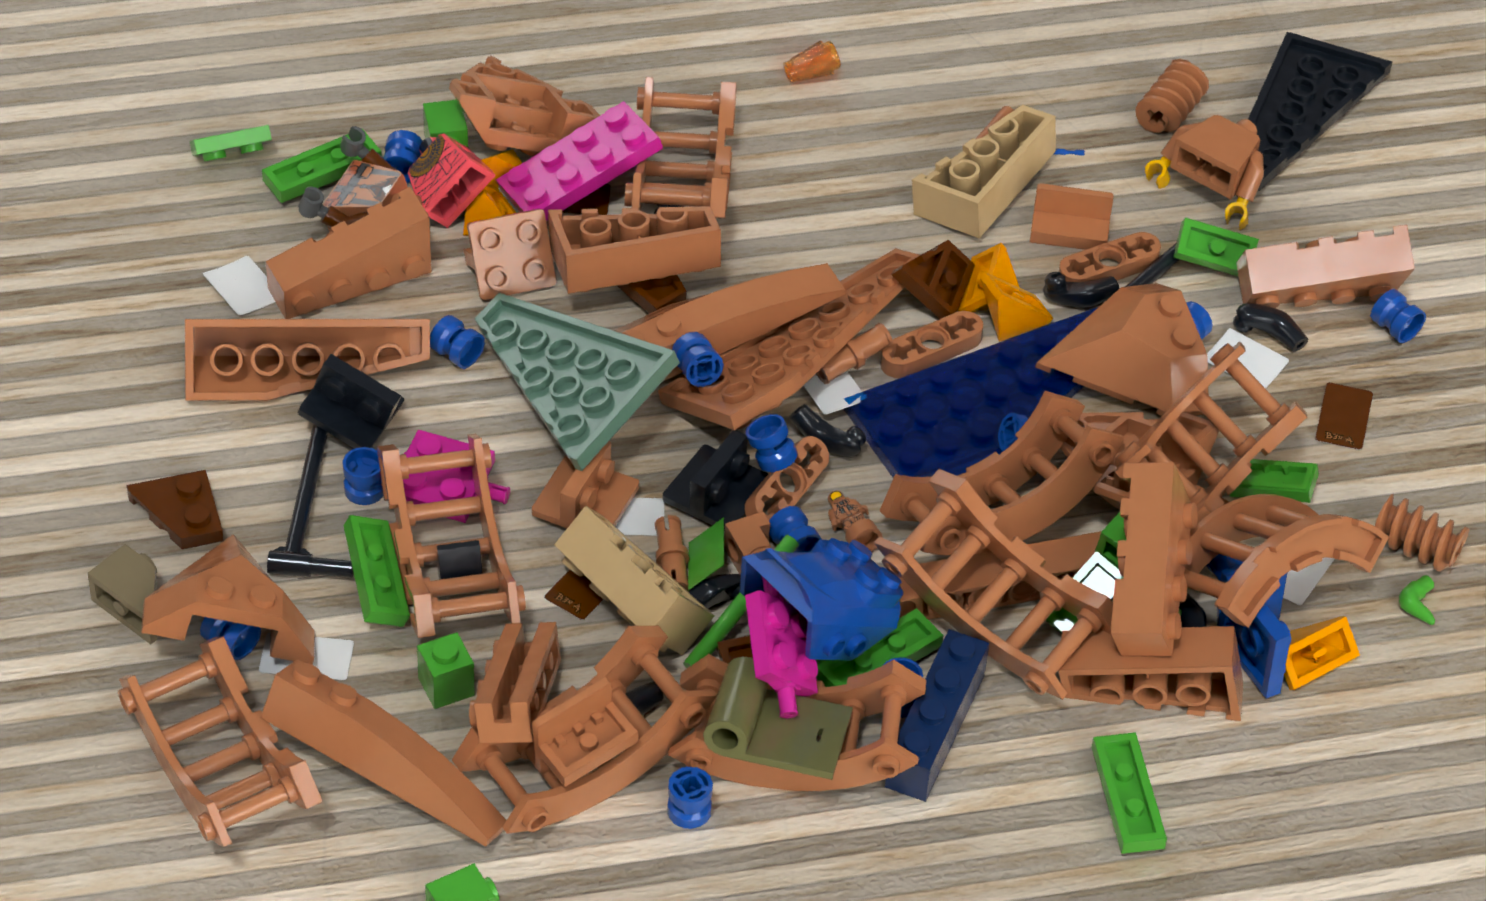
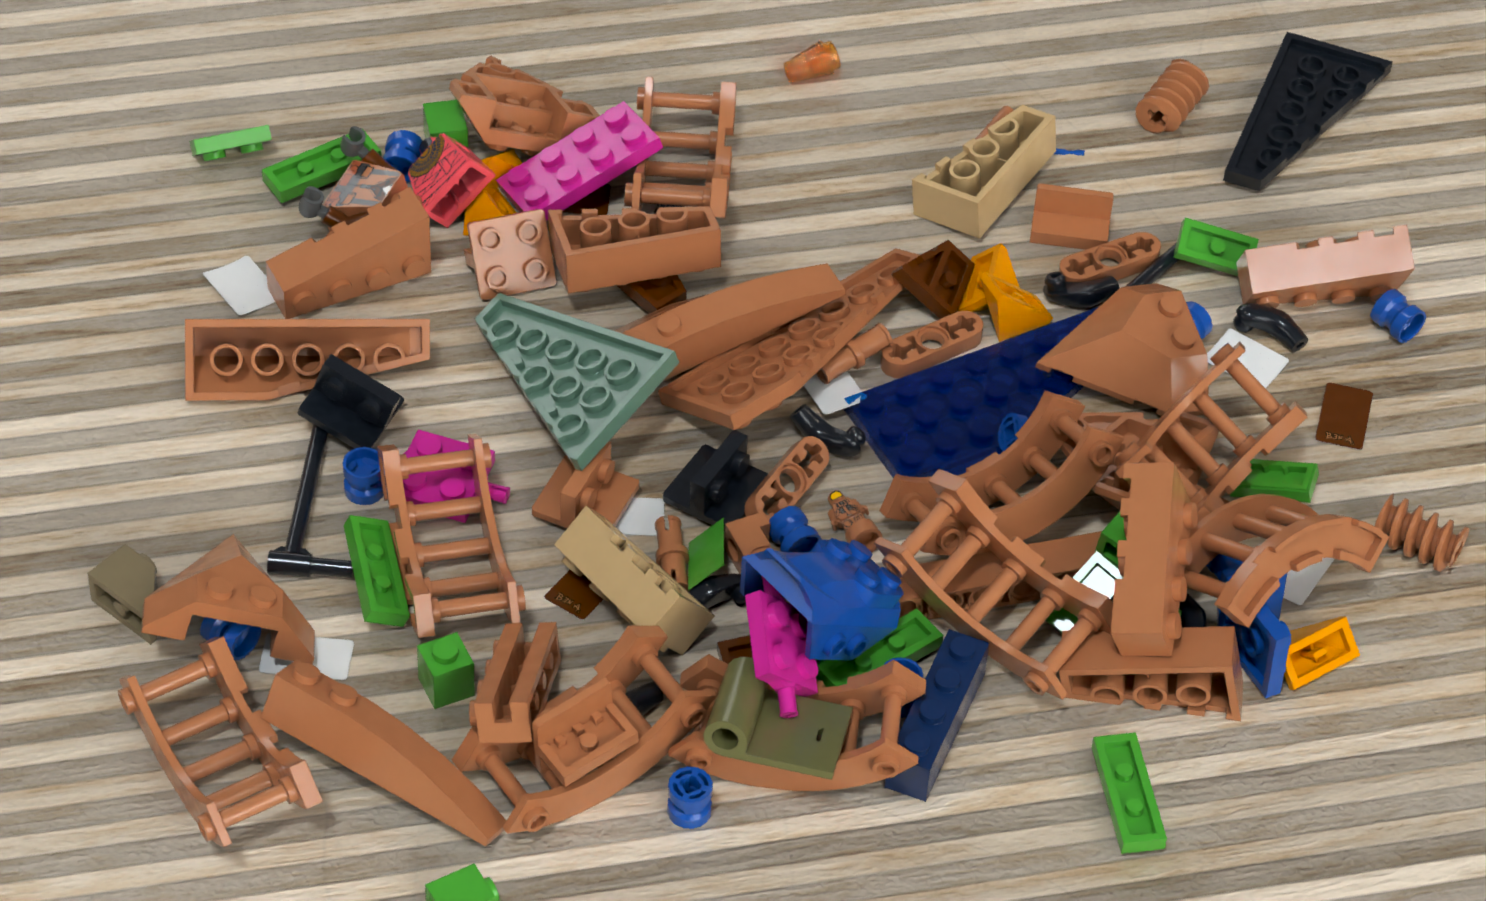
reddish brown wing [126,470,224,550] -> none
blue wheel [430,315,485,369] -> none
black slope [437,540,483,593] -> none
blue wheel [672,332,724,387] -> none
bright green bar [683,535,799,668] -> none
blue wheel [746,414,798,472] -> none
nougat torso [1145,115,1264,230] -> none
bright green animal [1399,575,1435,625] -> none

